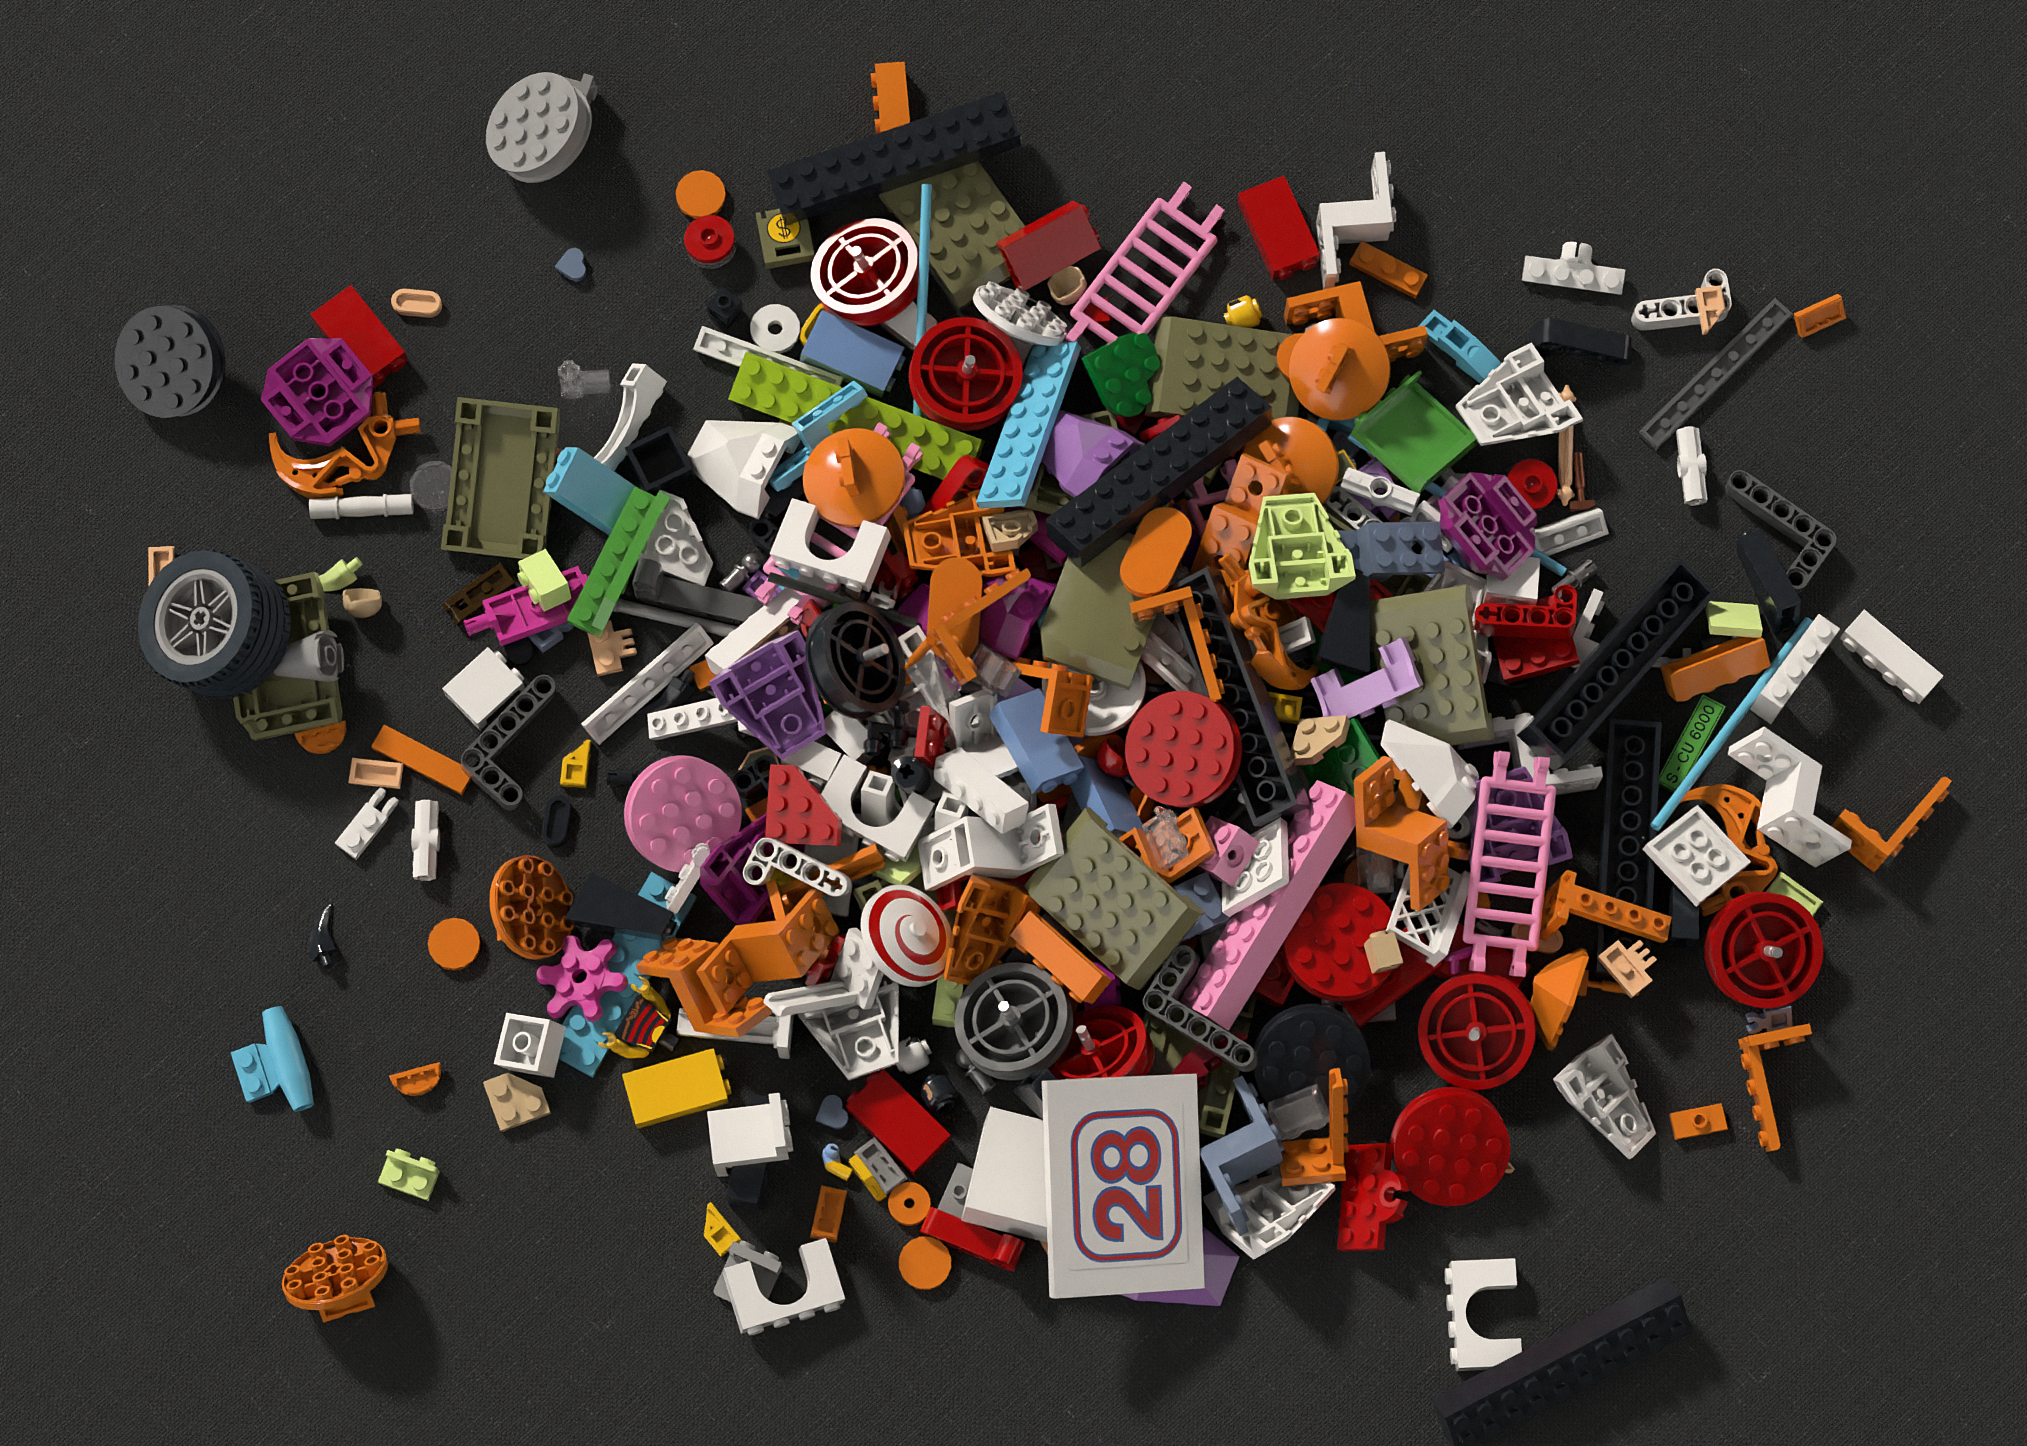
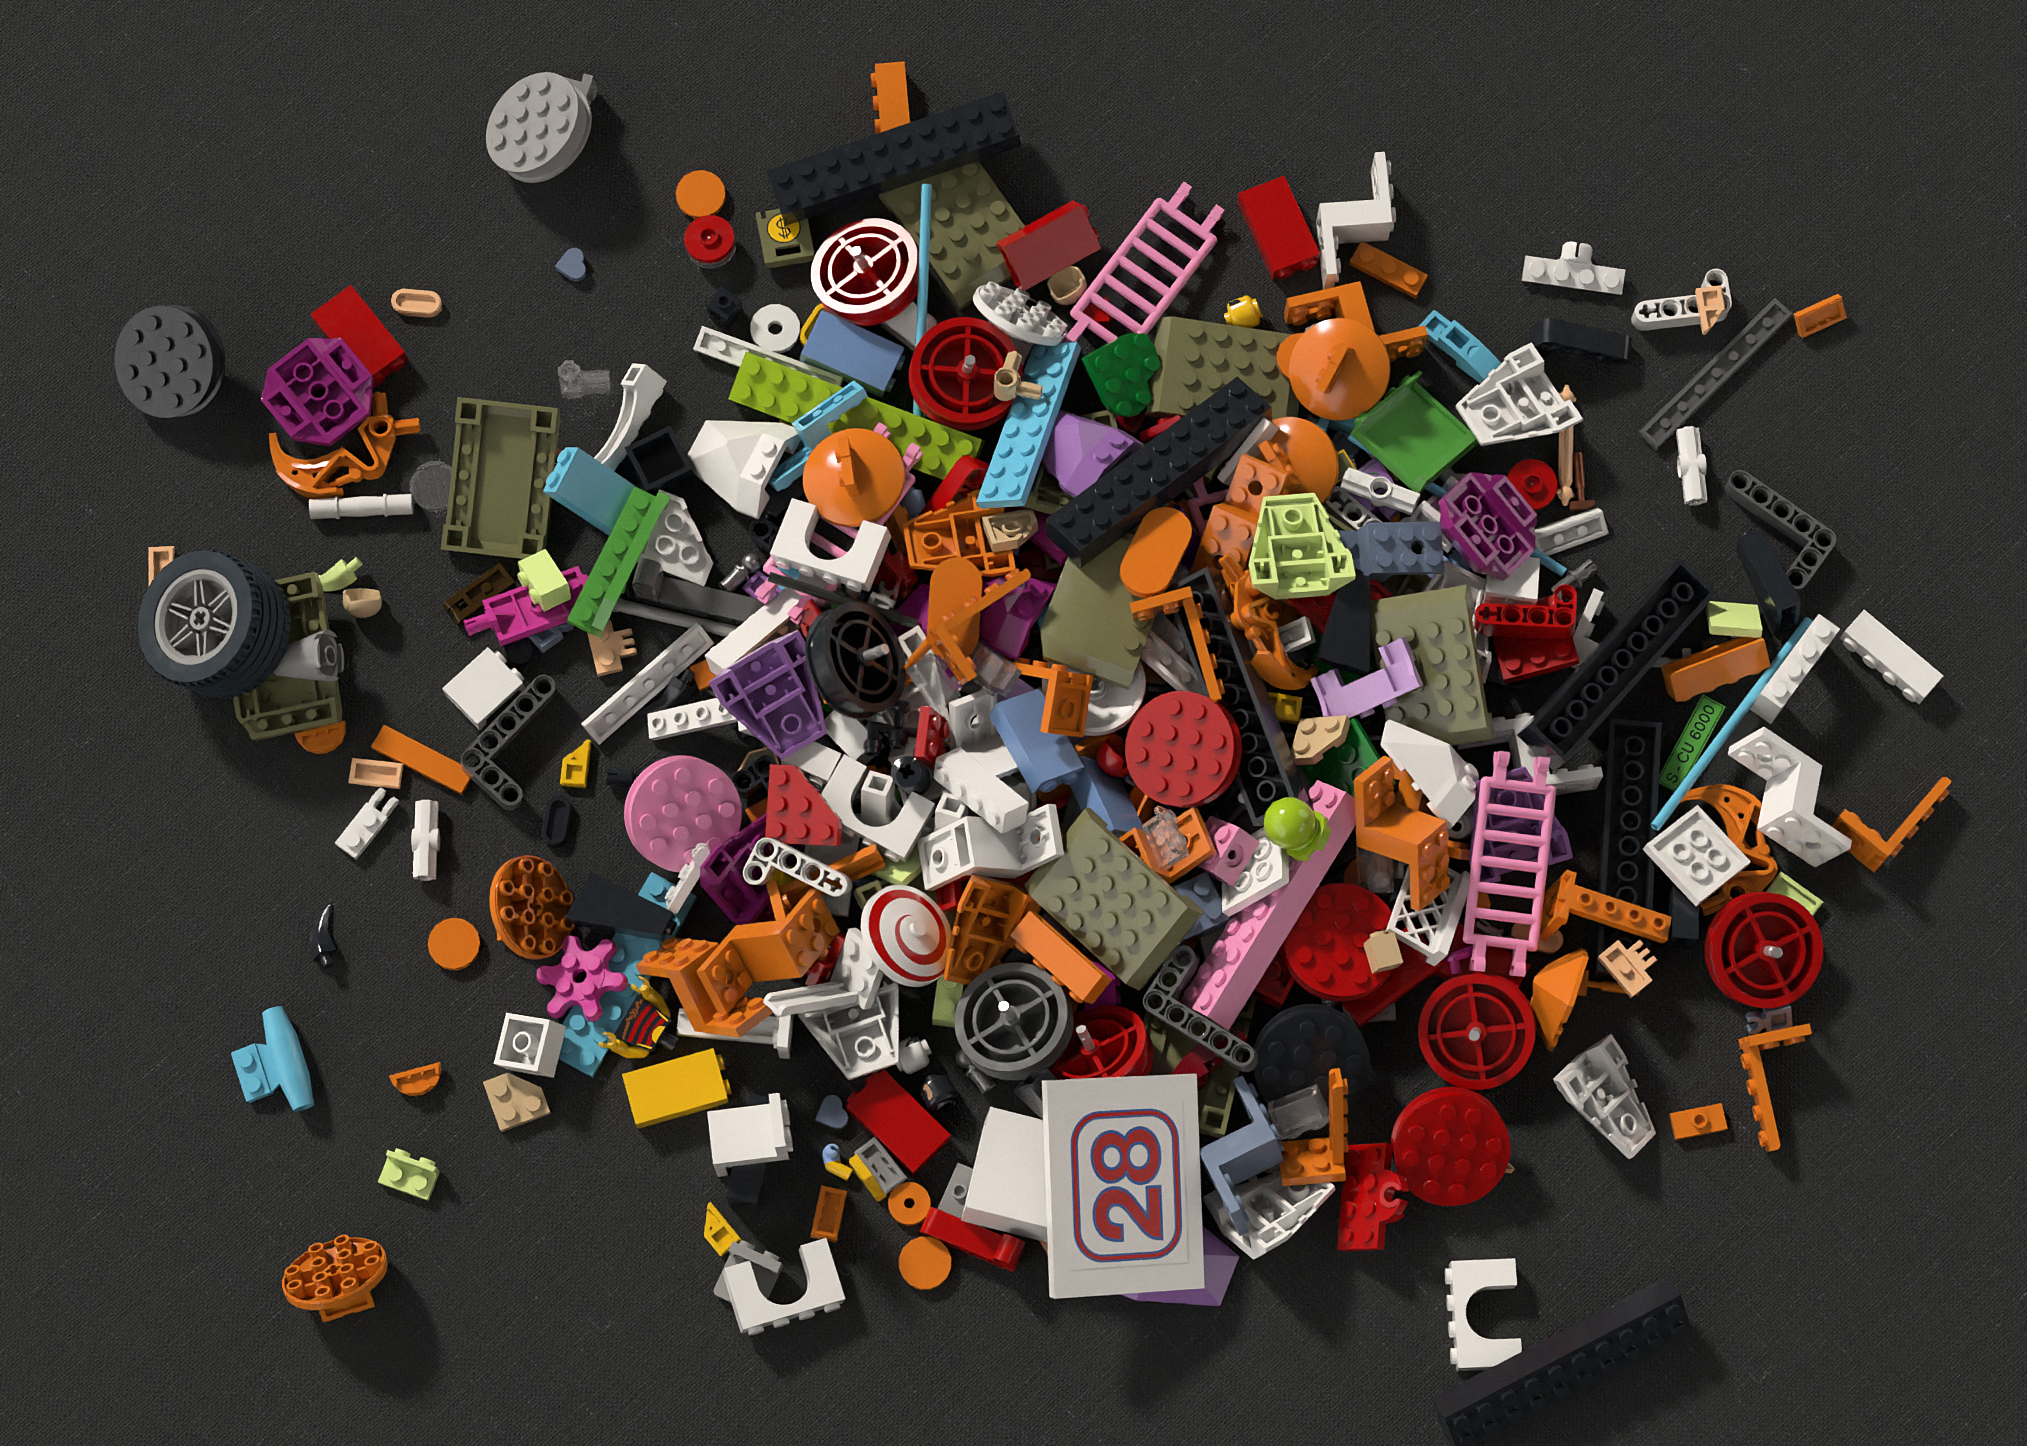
none -> tan axle [994,351,1043,401]
none -> white tile [1217,418,1280,486]
none -> lime tile [1264,797,1331,862]

